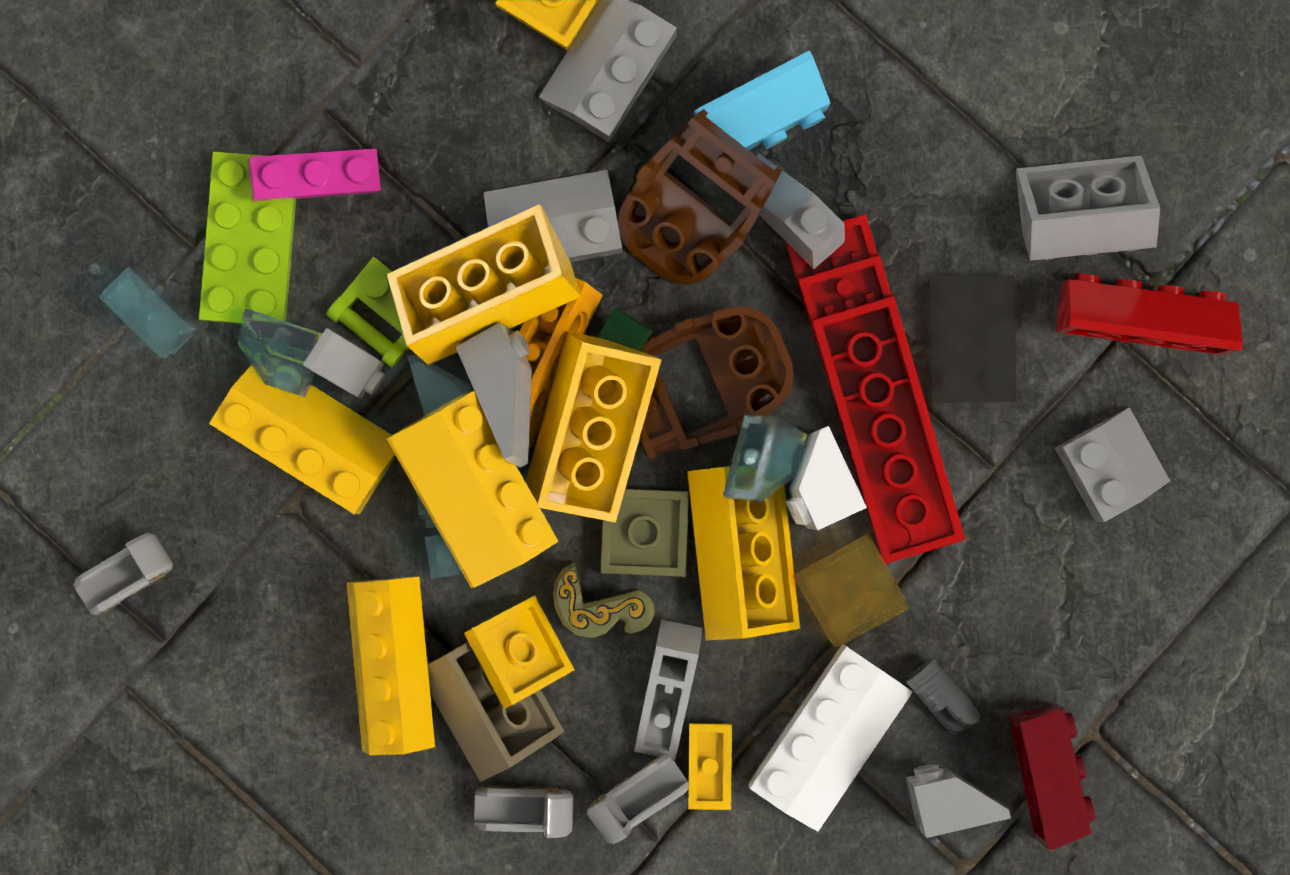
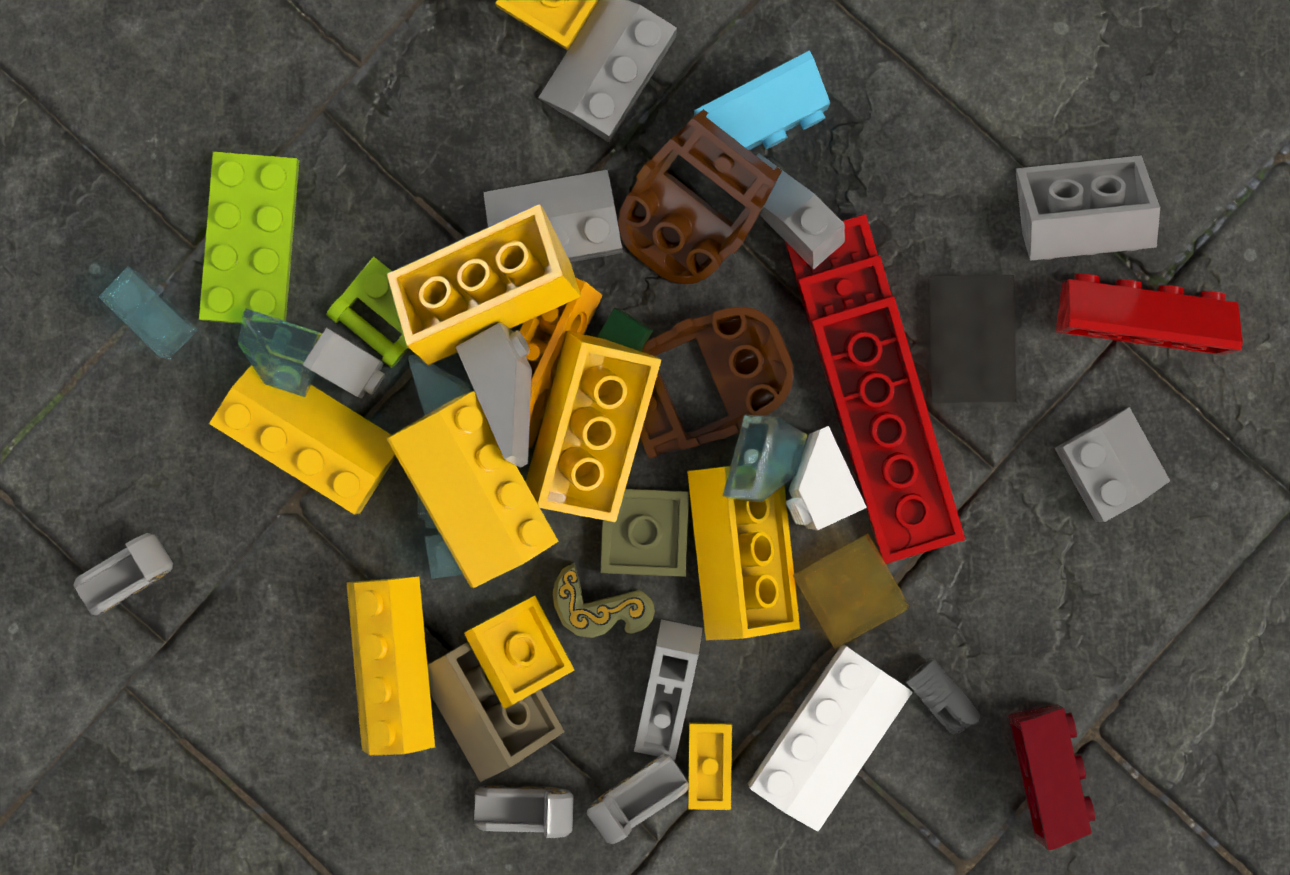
dark pink plate [248,149,381,202] -> none
light grey slope [905,763,1011,838] -> none

